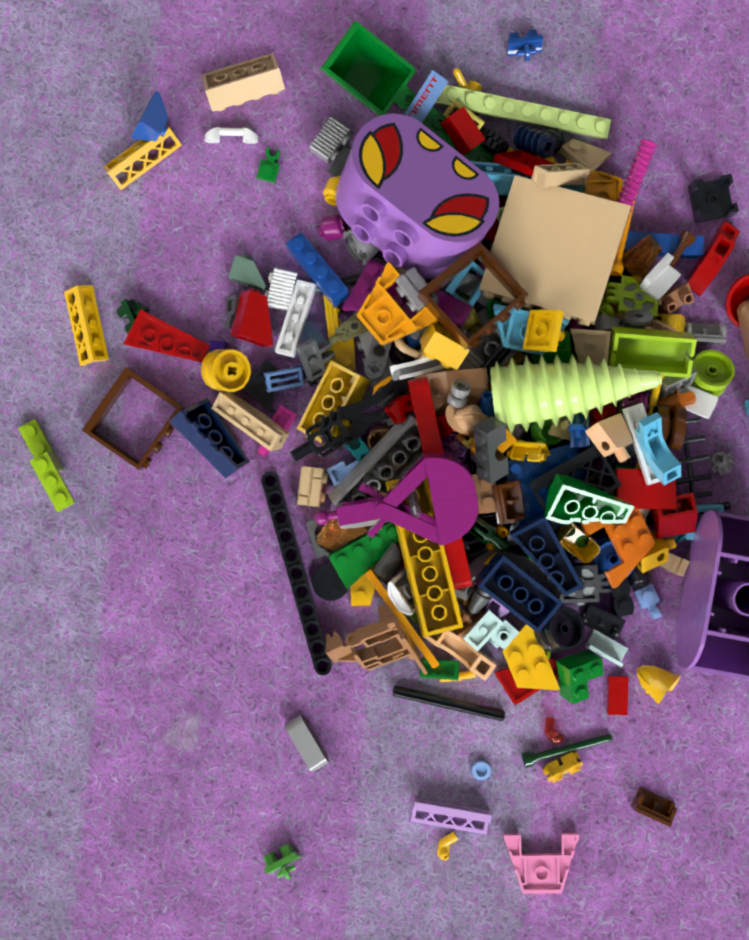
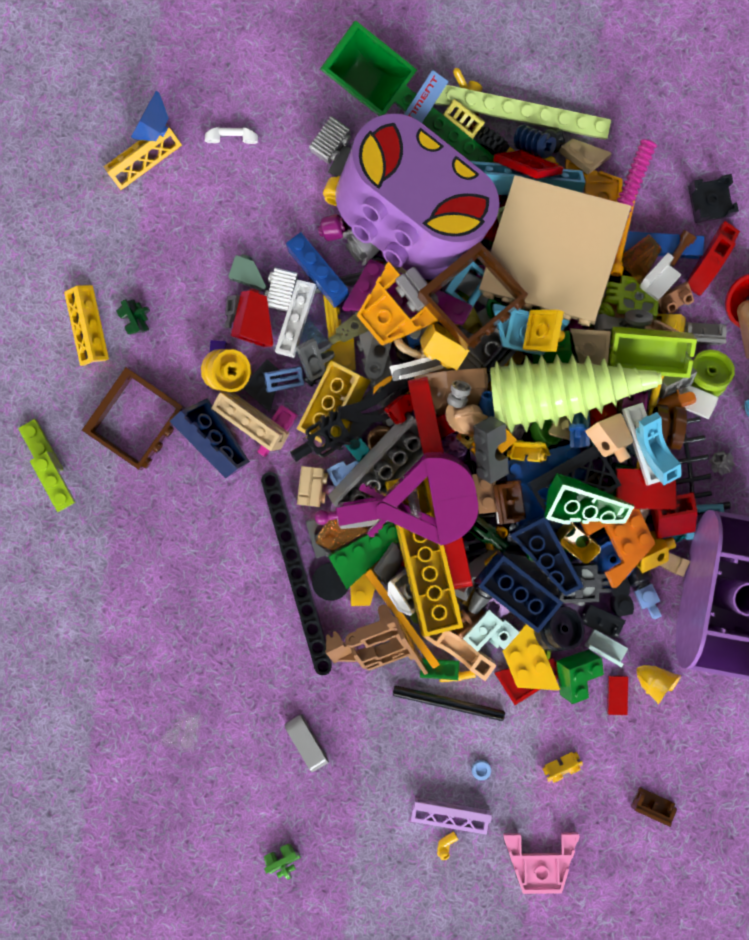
red wing [123,310,210,363] -> none
slope [201,53,285,112] -> none
green plate [256,147,280,184] -> none
red hinge [441,107,486,156] -> none
blue hips [507,29,543,61] -> none
dark green piece [521,734,612,768] -> none
tan container [531,163,590,190] -> none
clear red arm [544,717,564,745] -> none

